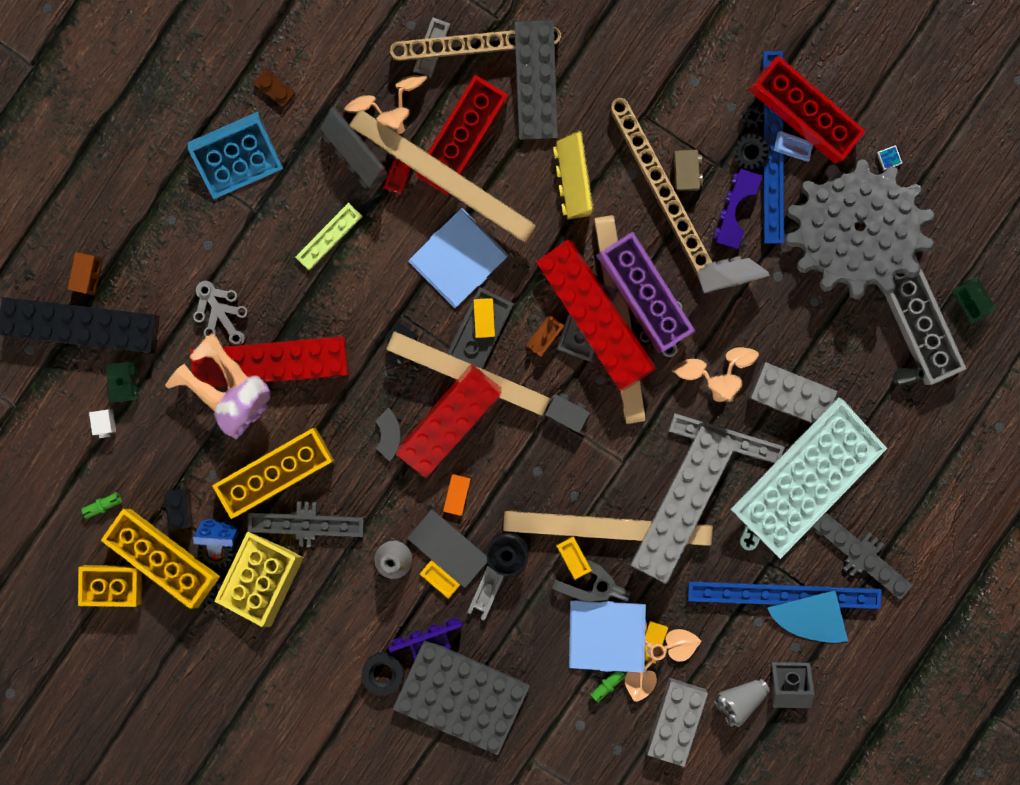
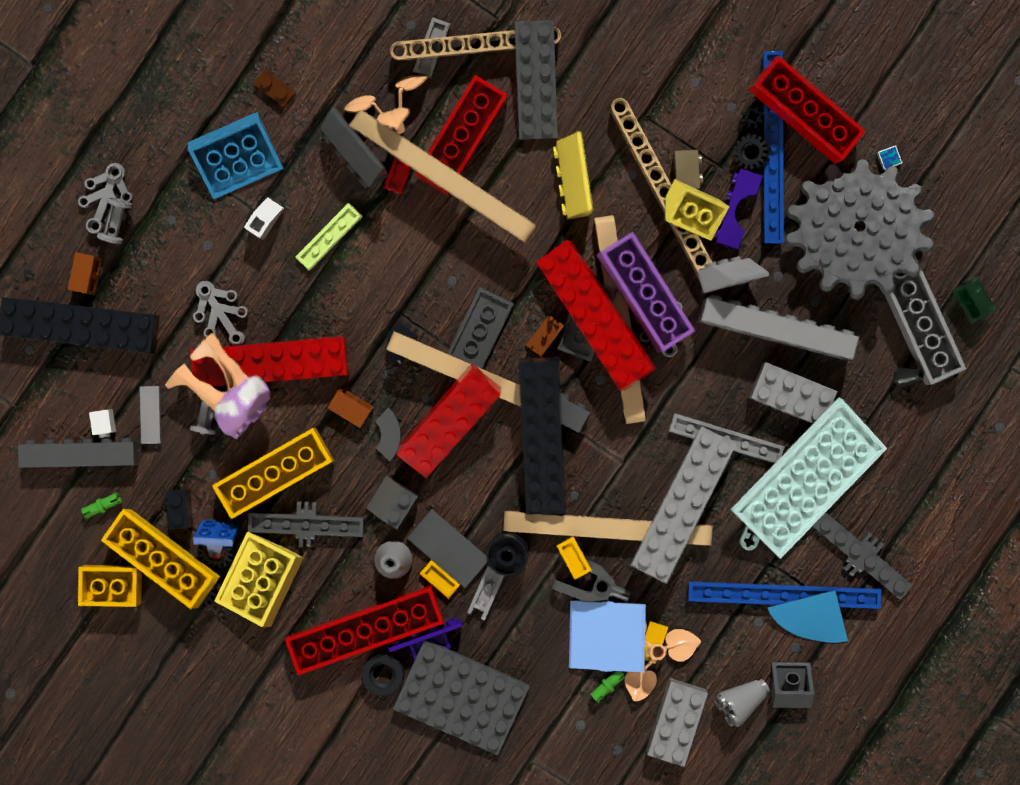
clear green brick [105,362,139,403] -> none
light blue piece [408,208,509,308] -> none
orange tile [443,474,471,516] -> none
yellow tile [474,298,495,338] -> none
light nougat plant [672,347,759,402] -> none
light blue tile [774,131,813,161] -> none
none -> dark grey brick [18,438,138,468]
none -> light grey plant [78,163,133,234]
none -> light grey hose [97,197,132,244]
none -> light grey tile [140,386,162,444]
none -> light grey hose [190,400,216,435]
none -> white slope [244,198,284,240]
none -> red brick [285,585,445,675]
none -> dark orange hinge [328,388,374,428]
none -> dark grey slope [366,475,419,529]
none -> black brick [518,357,566,515]
none -> light yellow slope [665,179,729,241]
none -> light grey brick [698,295,859,360]

